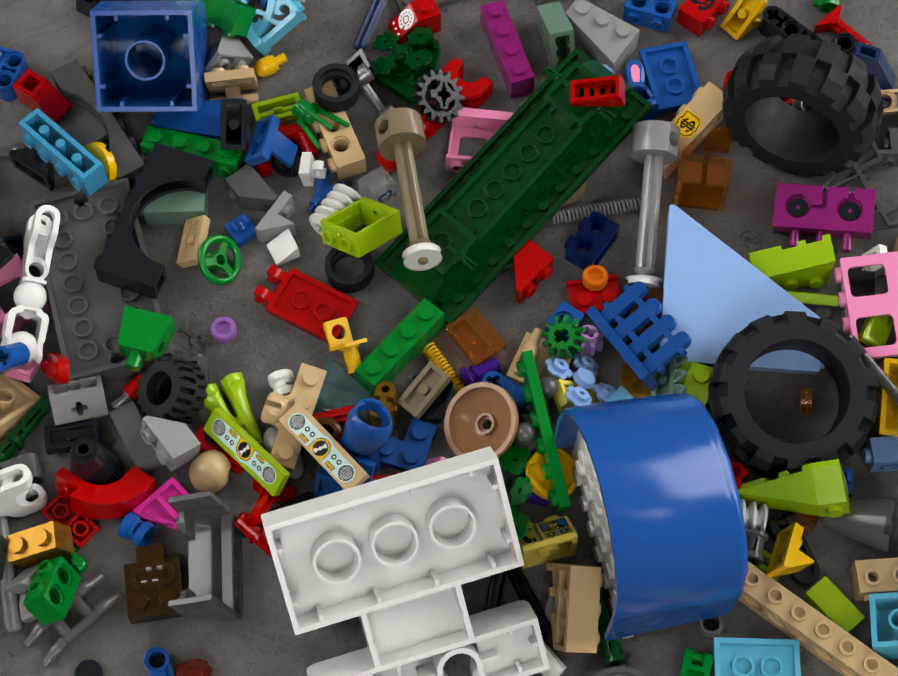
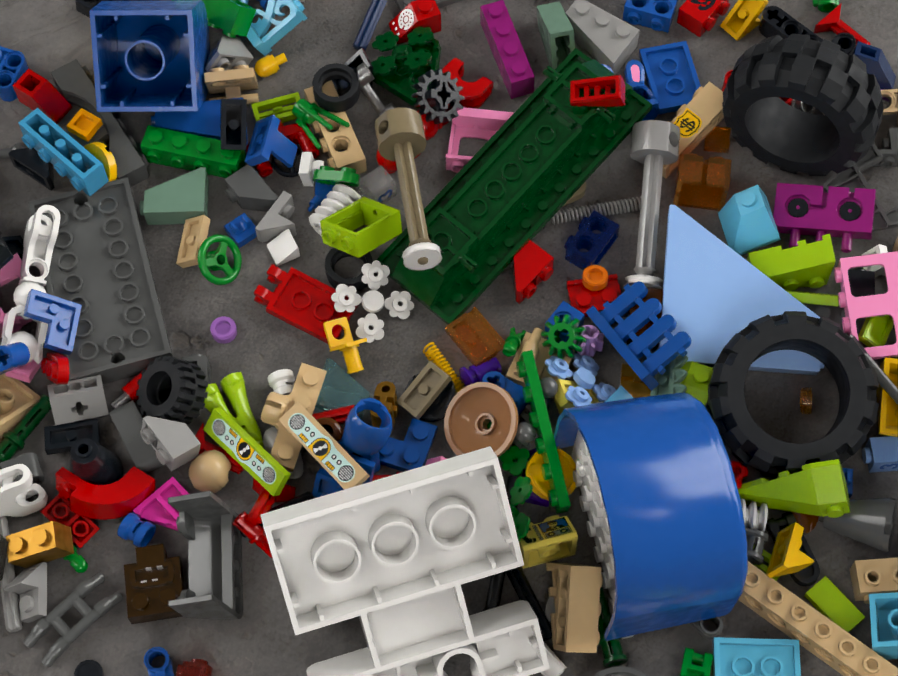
green brick [23,556,82,626] -> none
black arch [94,143,214,299] -> none
green torso [118,306,177,372] -> none
green brick [354,298,445,397] -> none
none -> plate [23,289,82,355]
none -> light orange plate [66,108,103,142]
none -> green plate [313,166,360,187]
none -> white plant [331,260,414,343]
none -> green piece [502,327,526,357]
none -> medium azure slope [718,185,781,256]

